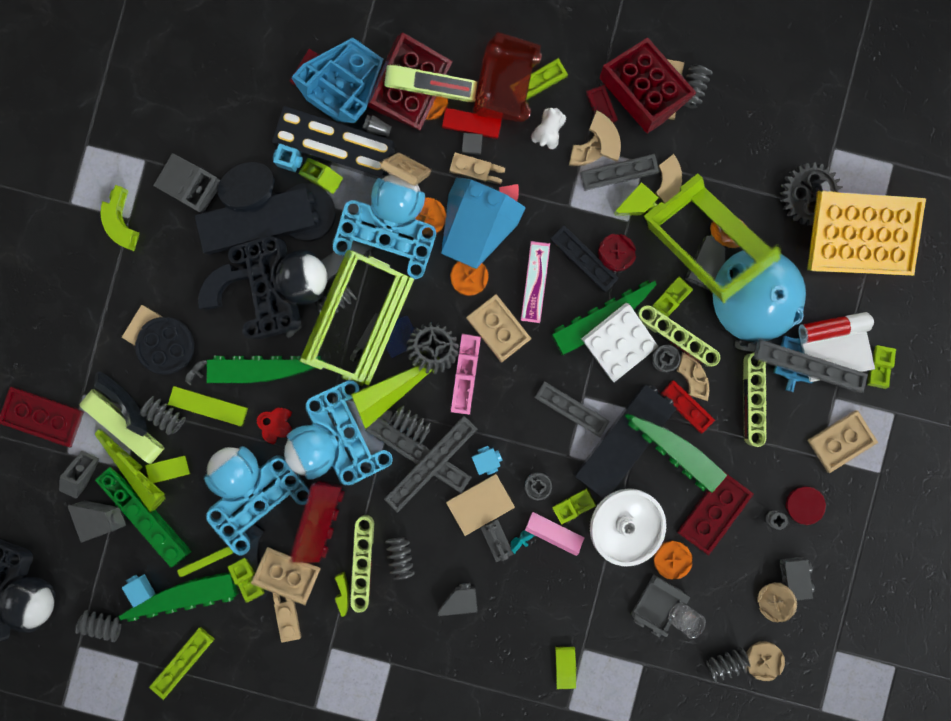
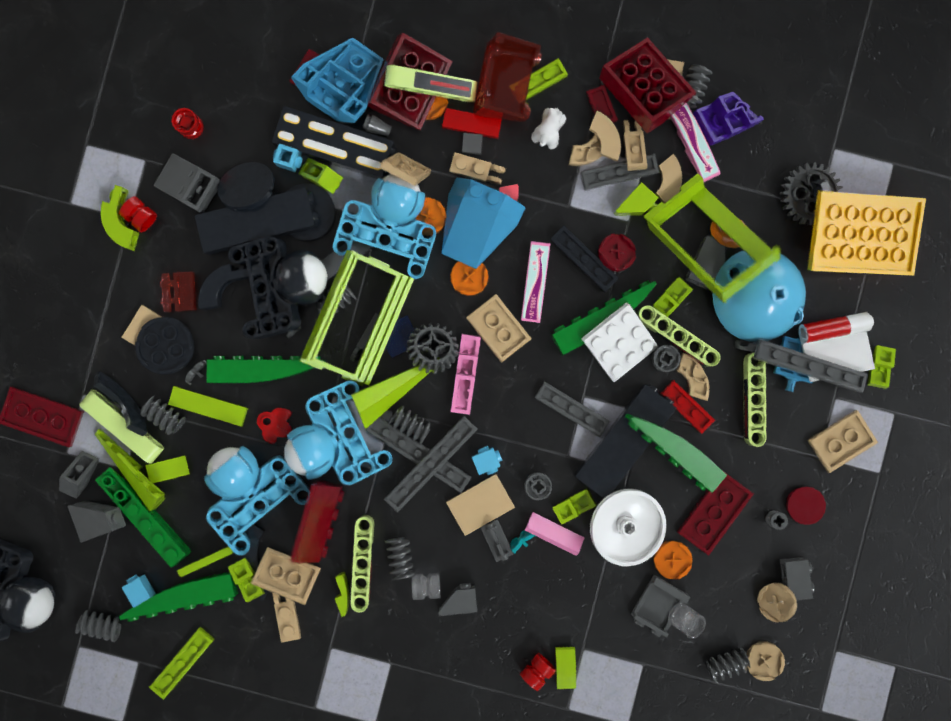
none -> red wheel [119,196,157,232]
none -> clear red plate [160,272,196,312]
none -> red wheel [172,108,204,139]
none -> clear wheel [412,573,441,600]
none -> red wheel [520,653,556,691]
none -> tan hinge [623,120,647,171]
none -> slope [670,103,721,182]
none -> dark purple slope [693,92,764,146]

